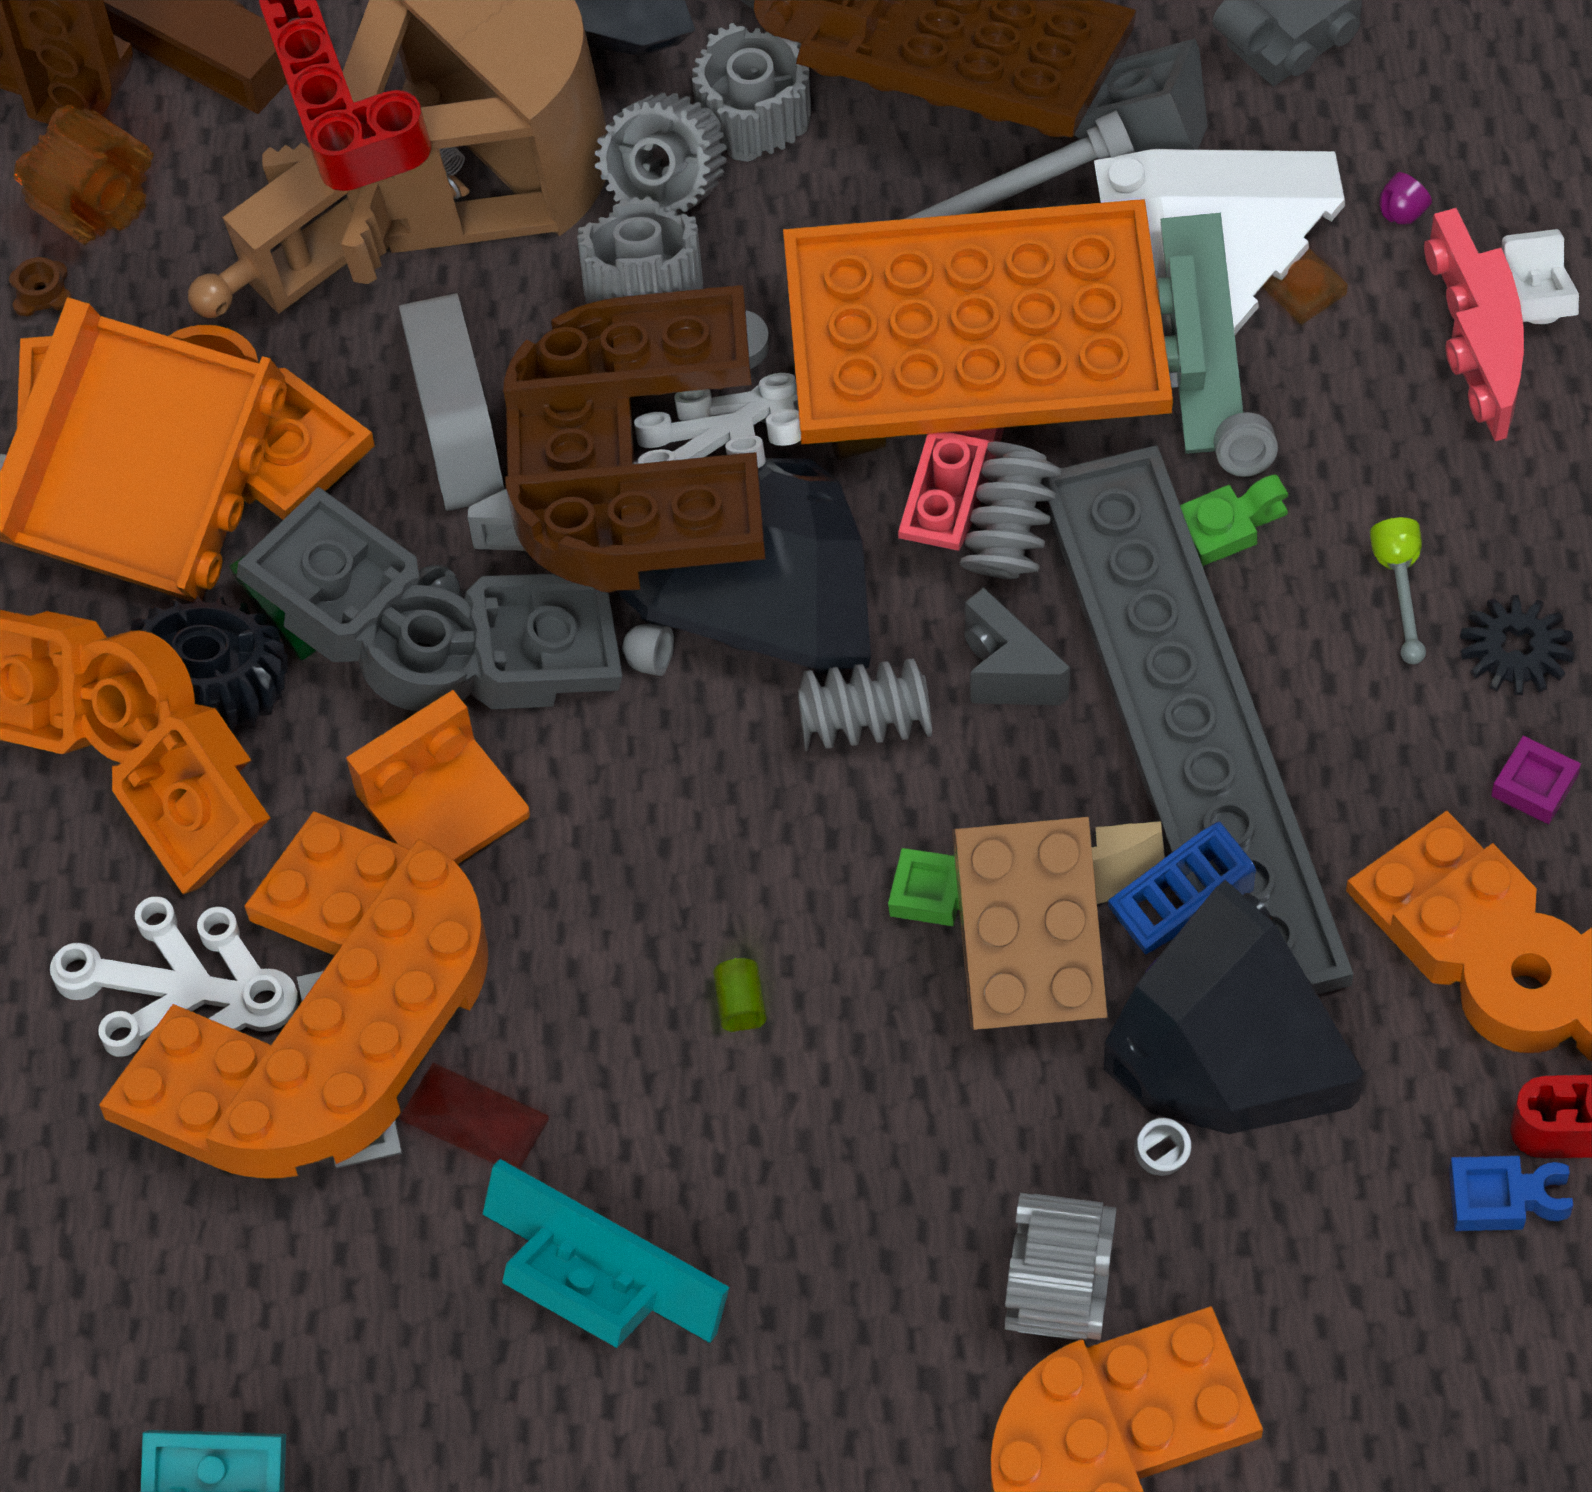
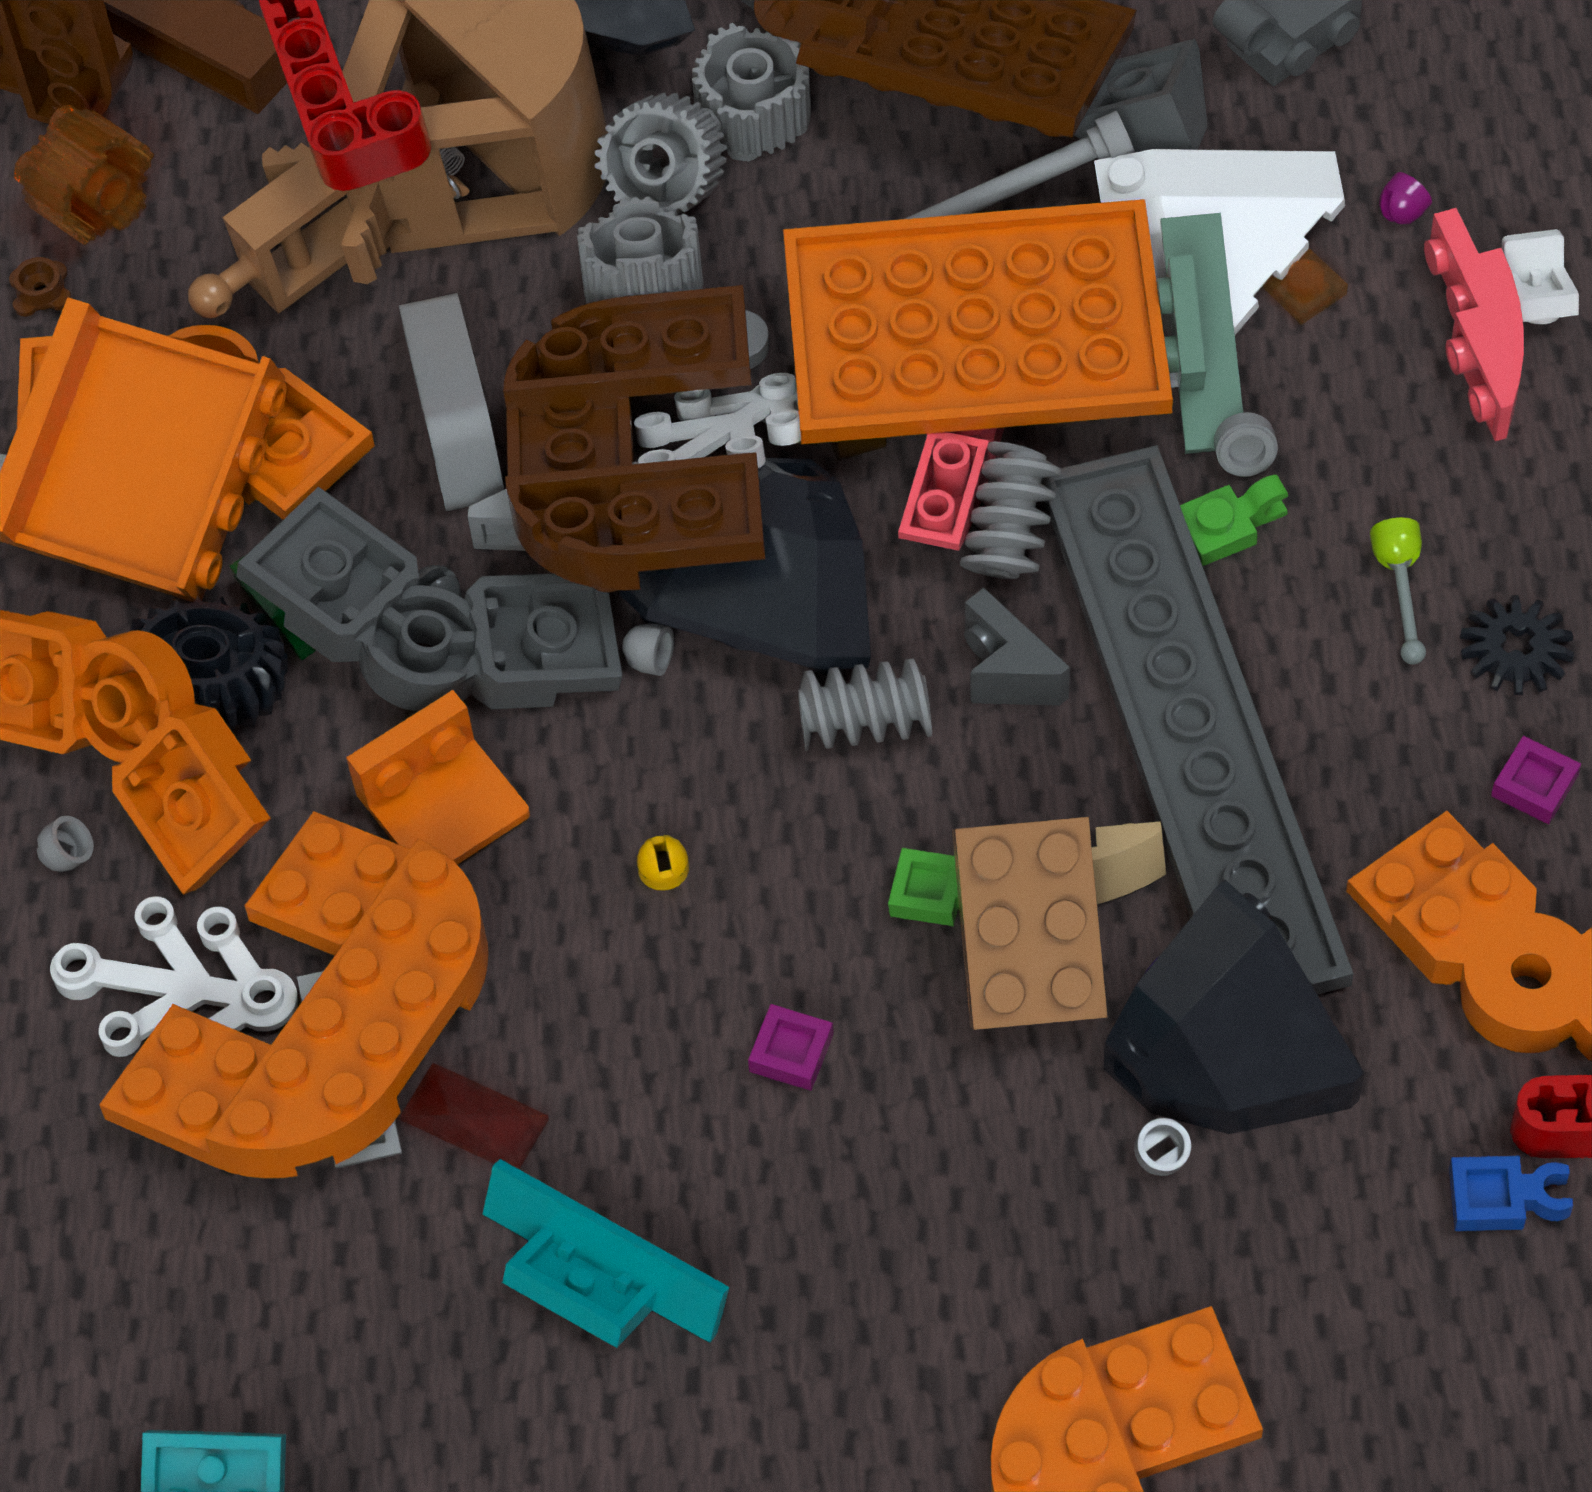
clear neon green hinge [713,958,767,1032] -> none
light grey brick [1004,1193,1117,1341] -> none
blue slope [1108,821,1256,955] -> none
none -> light grey hinge [37,816,94,872]
none -> yellow hinge [637,835,689,891]
none -> magenta plate [748,1004,834,1091]

